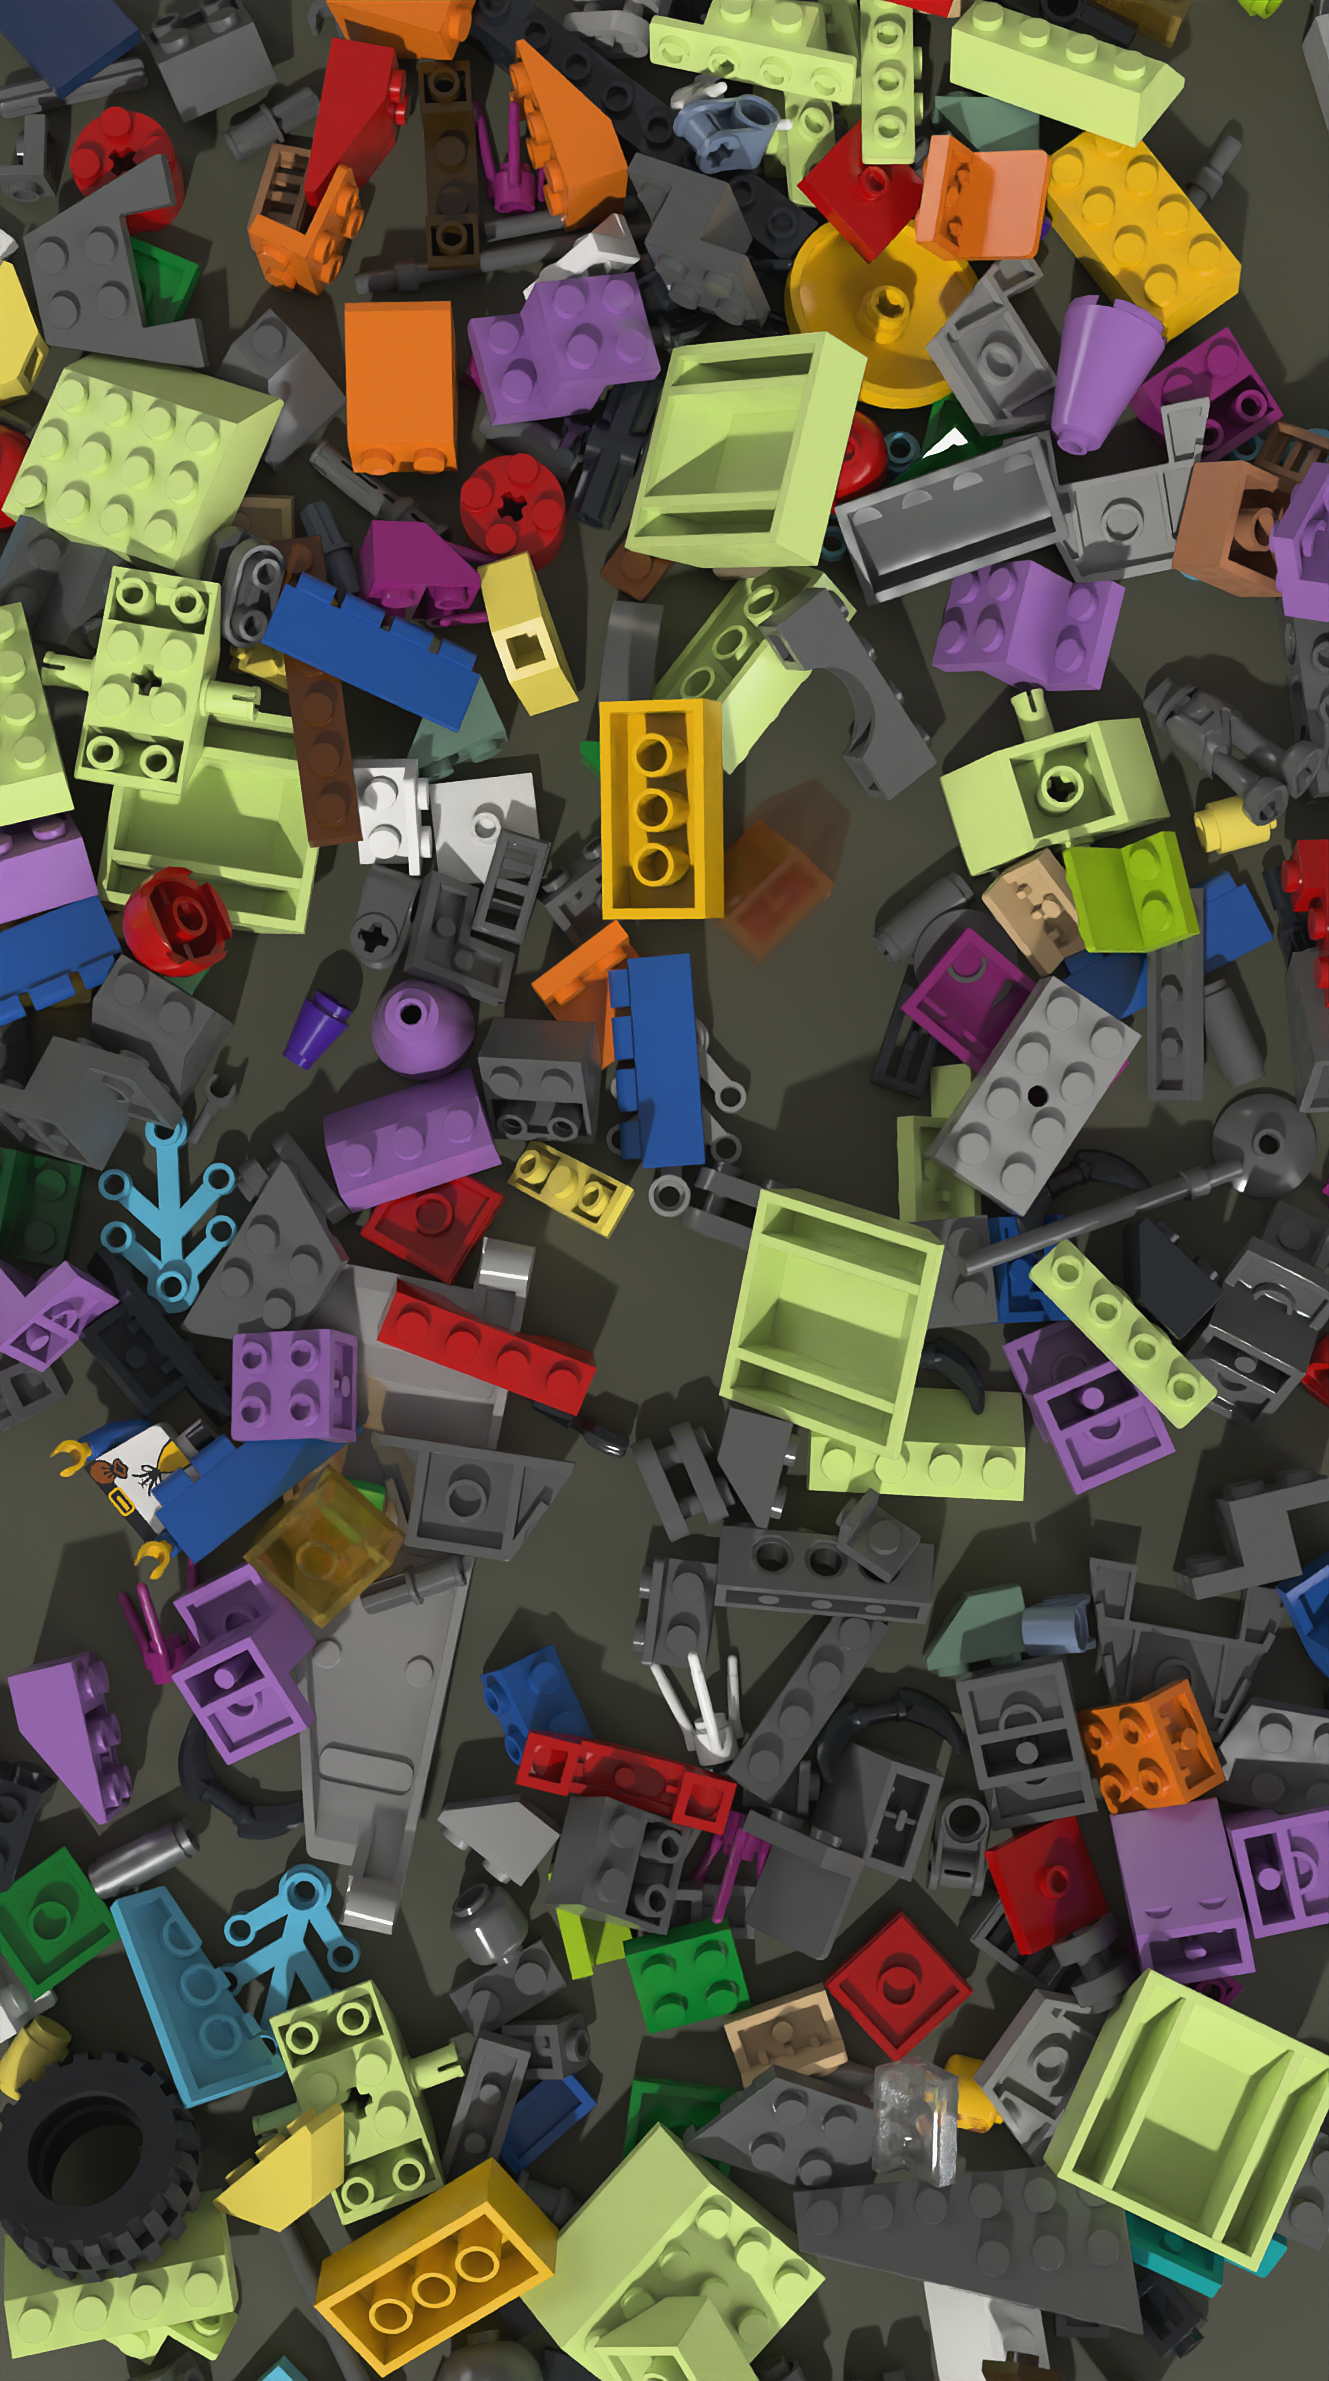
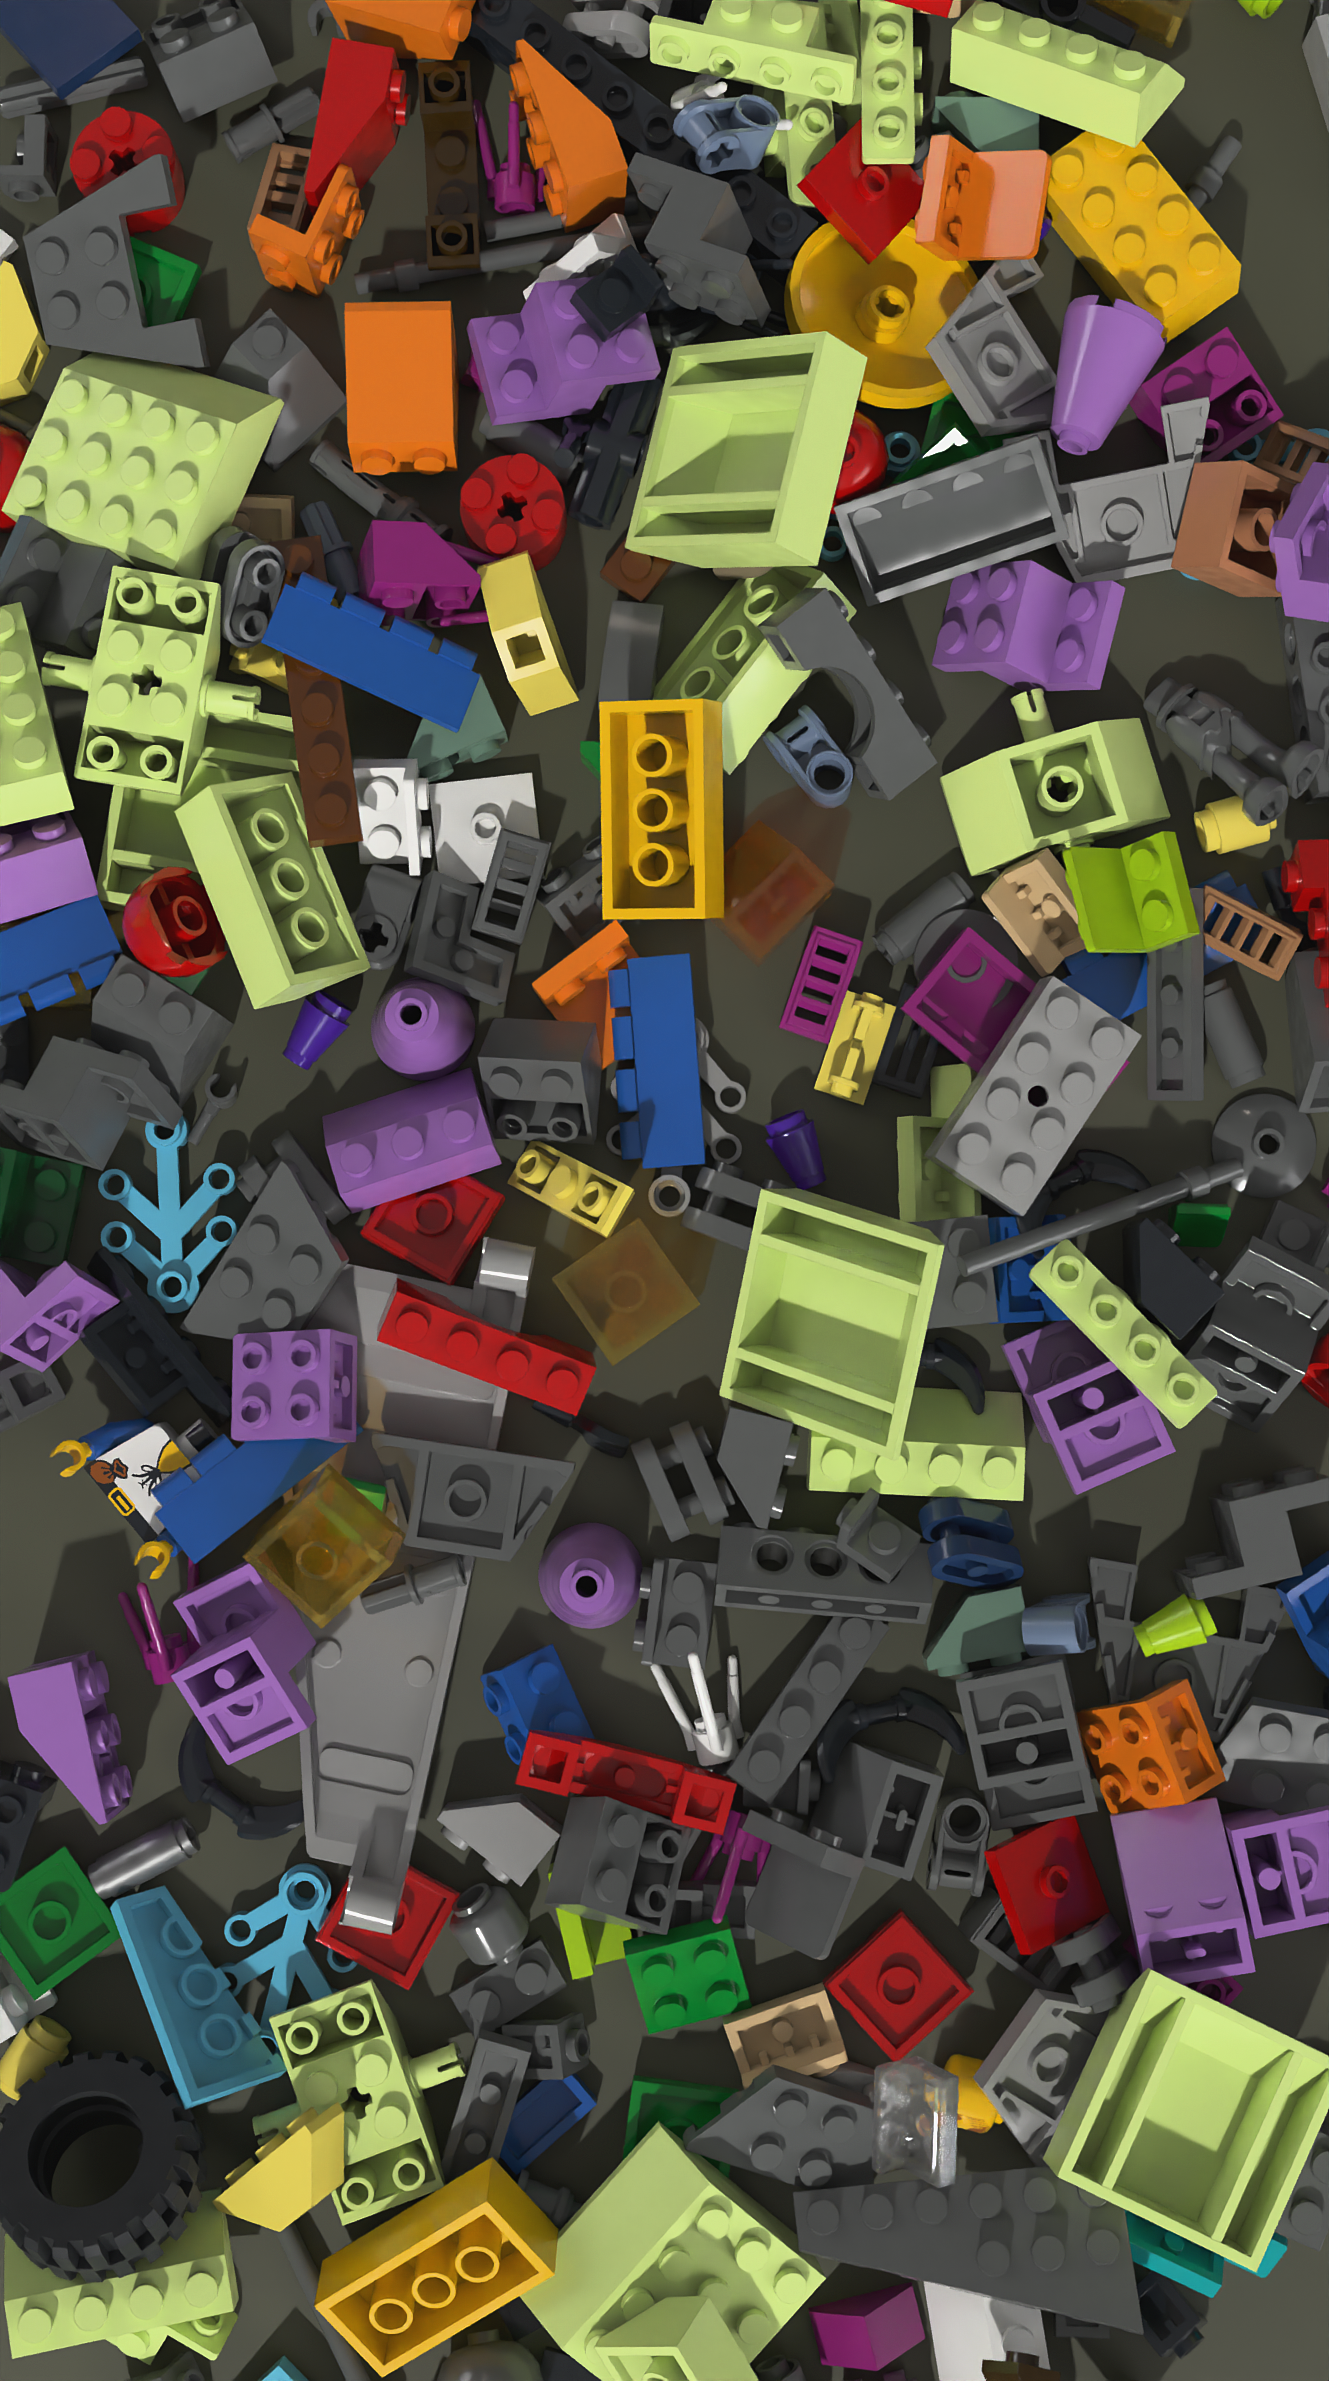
none -> yellowish green slope [174,772,371,1009]
none -> red plate [314,1864,461,1991]
none -> medium lavender cone [538,1522,642,1629]
none -> clear yellow brick [551,1217,700,1366]
none -> black bracket [570,244,663,343]
none -> sand blue piece [762,705,853,809]
none -> dark purple cone [765,1109,827,1190]
none -> magenta slope [779,926,863,1045]
none -> magenta slope [808,2282,925,2371]
none -> light yellow hinge [814,990,896,1106]
none -> dark blue brick [918,1497,1024,1589]
none -> lime cone [1132,1593,1217,1657]
none -> green slope [1168,1203,1231,1247]
none -> medium nougat slope [1203,883,1303,981]

